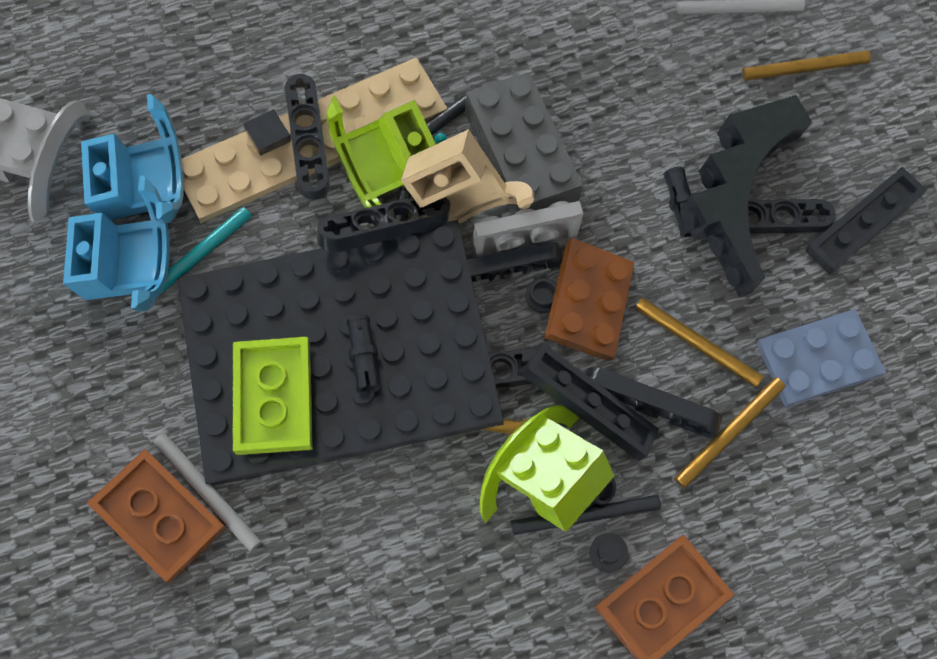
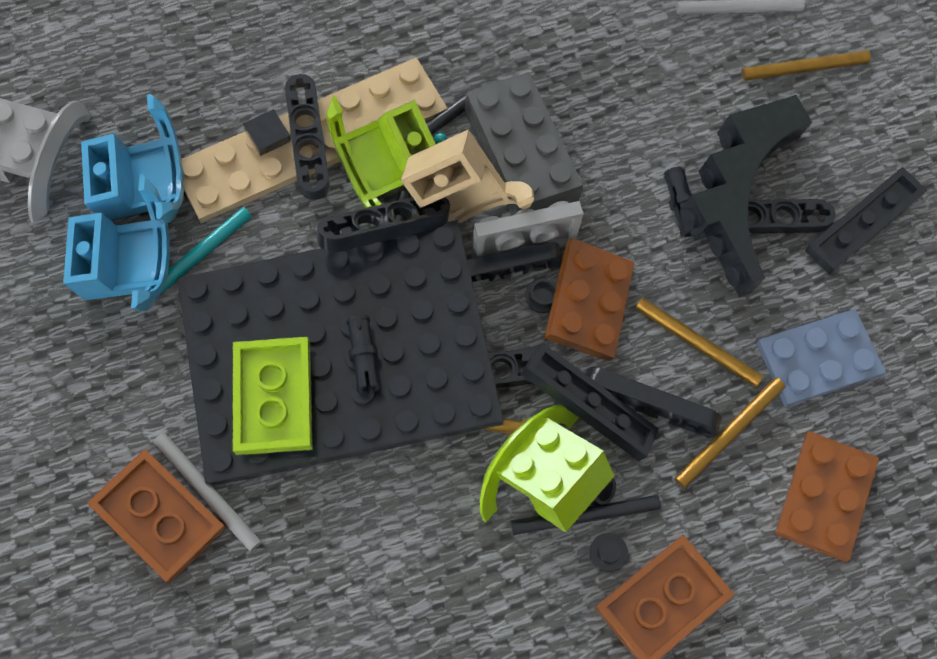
none -> dark orange plate [774,431,879,562]

